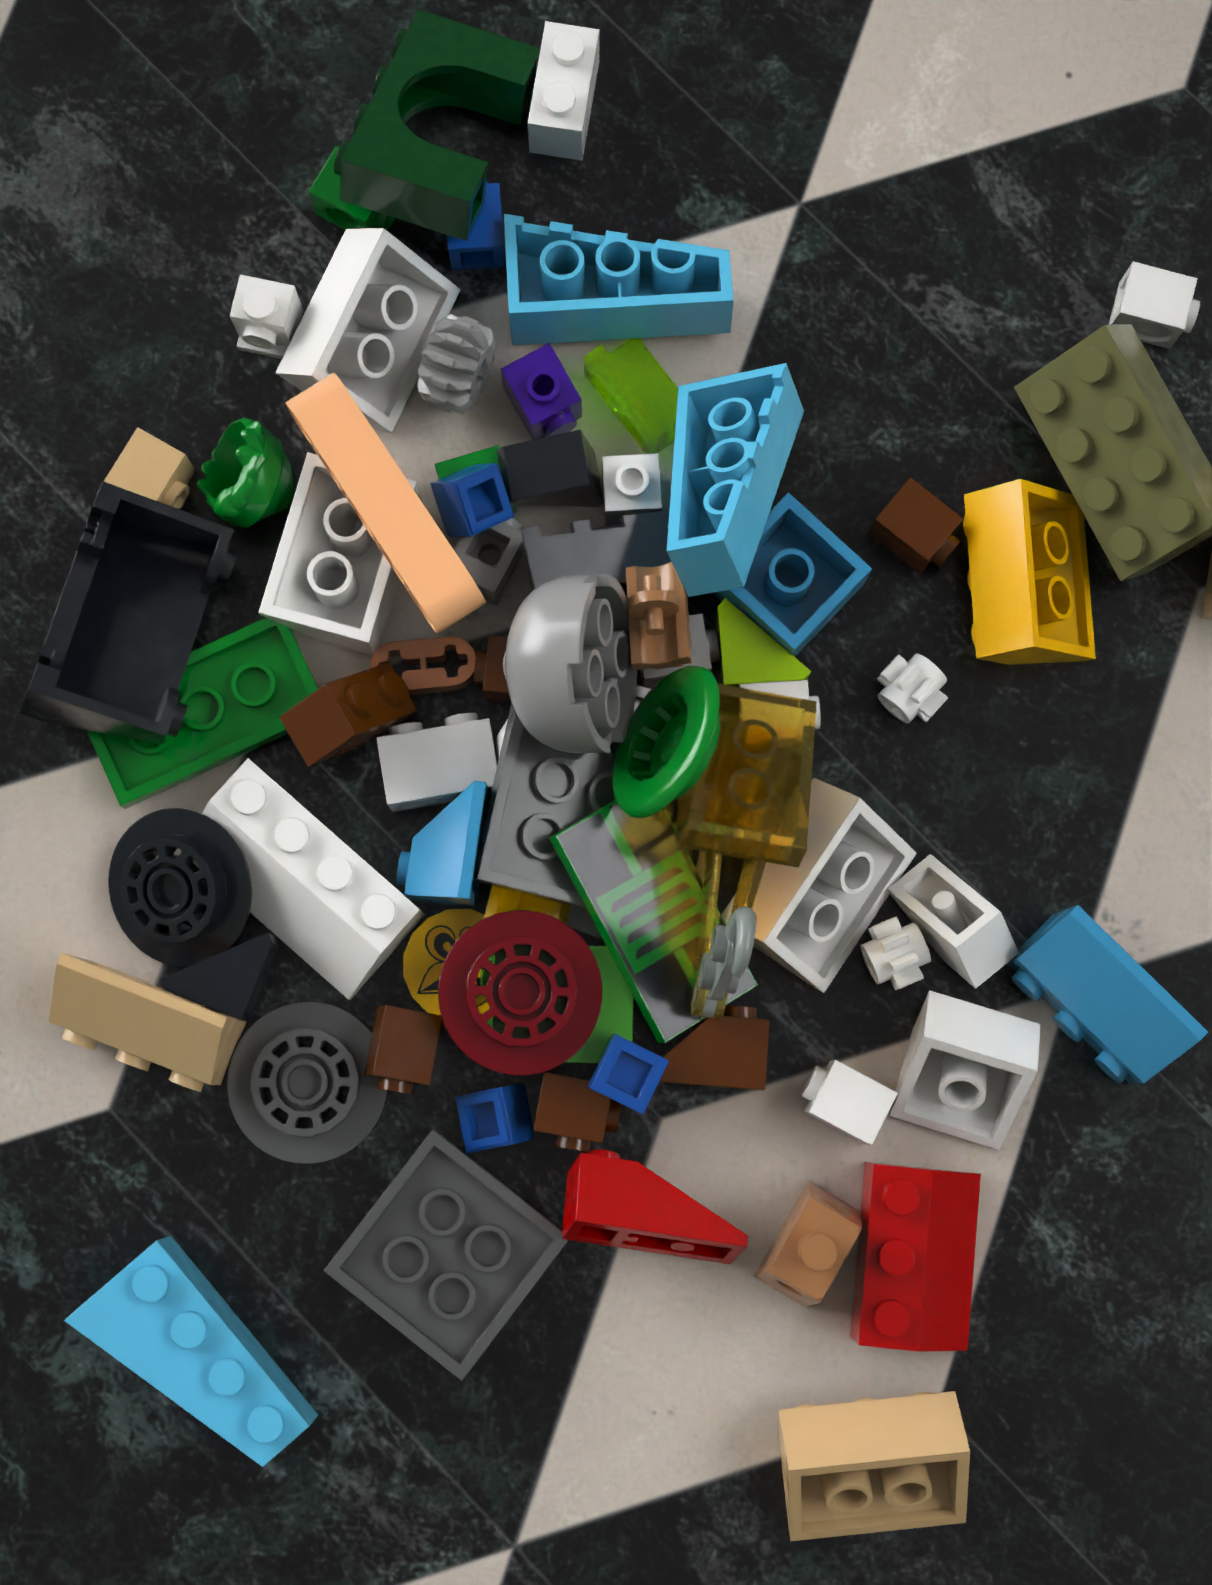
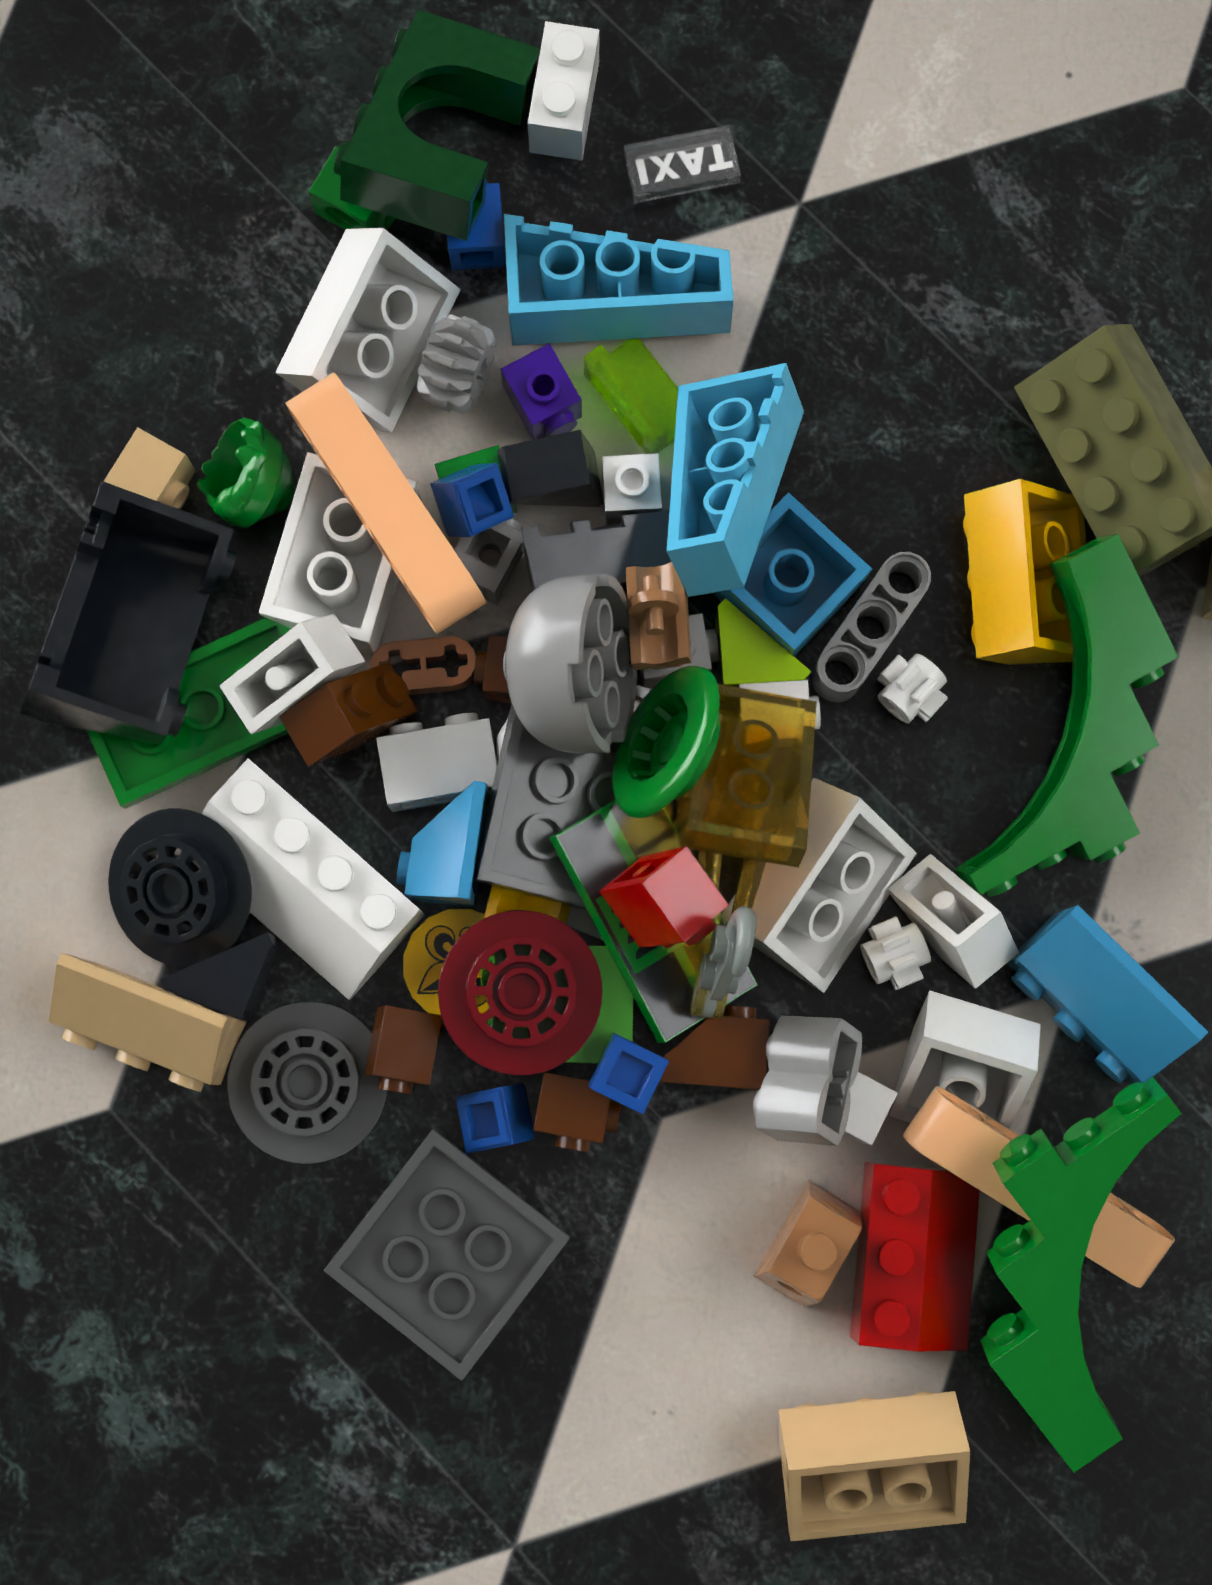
medium azure wedge [64,1236,318,1467] -> none
white brick [230,274,304,359] -> none
red slope [562,1149,748,1264] -> none
reddish brown brick [868,477,963,575] -> none
white brick [1109,261,1200,349] -> none
none -> white brick [219,614,366,734]
none -> red brick [599,846,729,949]
none -> clear tile [624,125,741,203]
none -> light grey brick [753,1015,862,1146]
none -> light grey beam [812,552,931,702]
none -> light nougat beam [903,1086,1175,1288]
none -> green arch [954,534,1178,897]
none -> green arch [980,1077,1182,1473]

